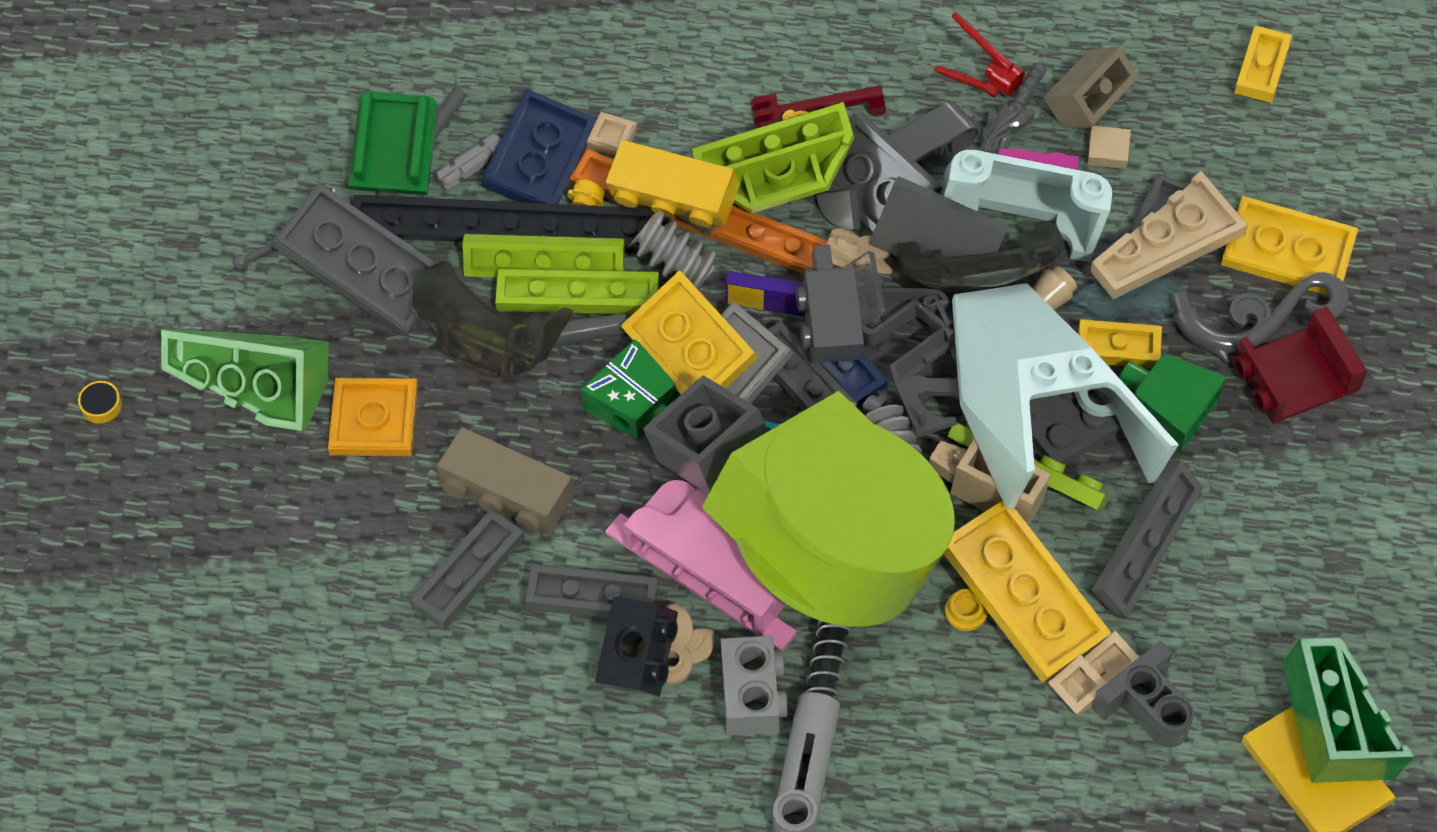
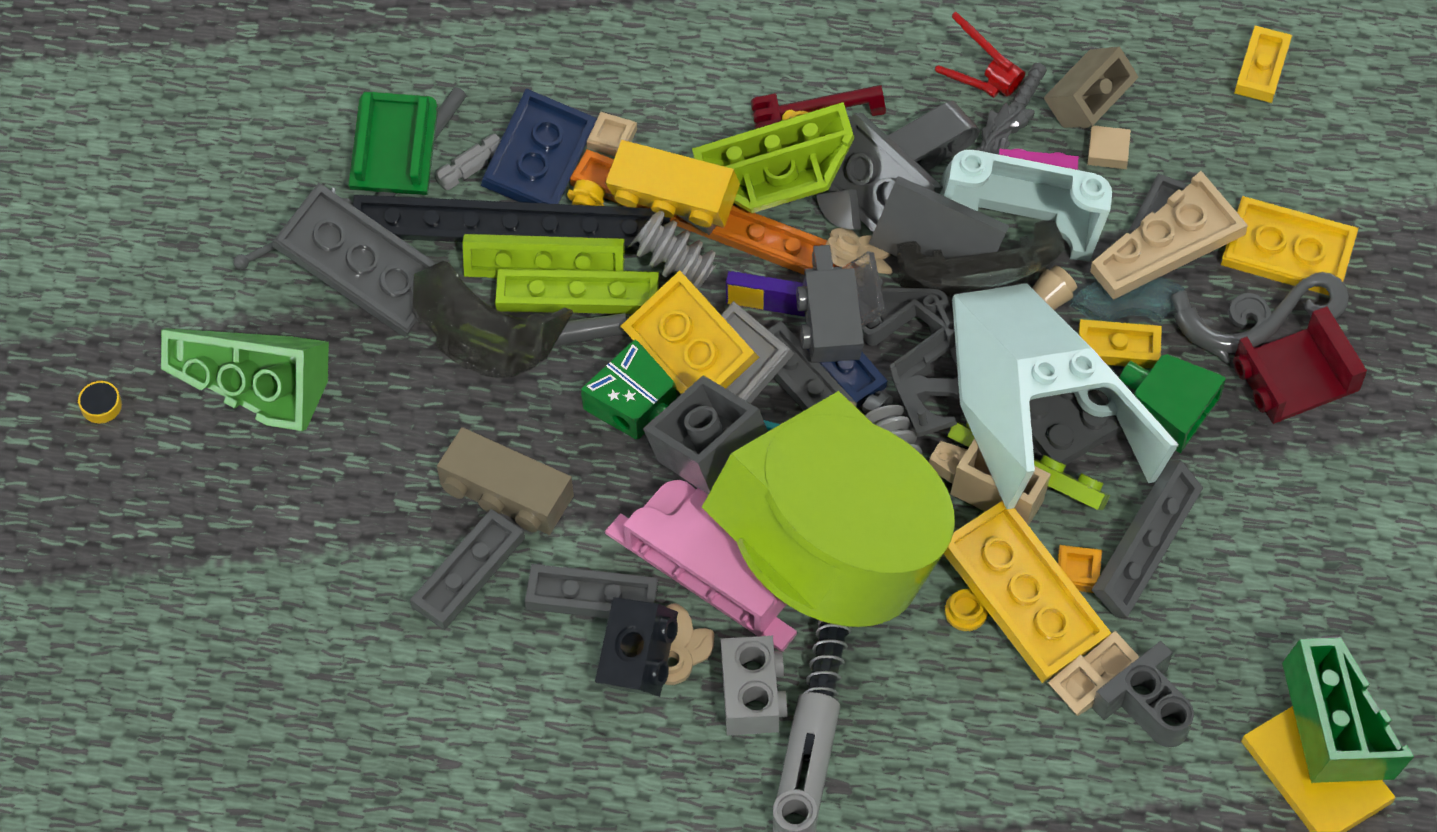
light orange tile [328,378,418,456] -> none
none -> light orange tile [1057,545,1102,593]

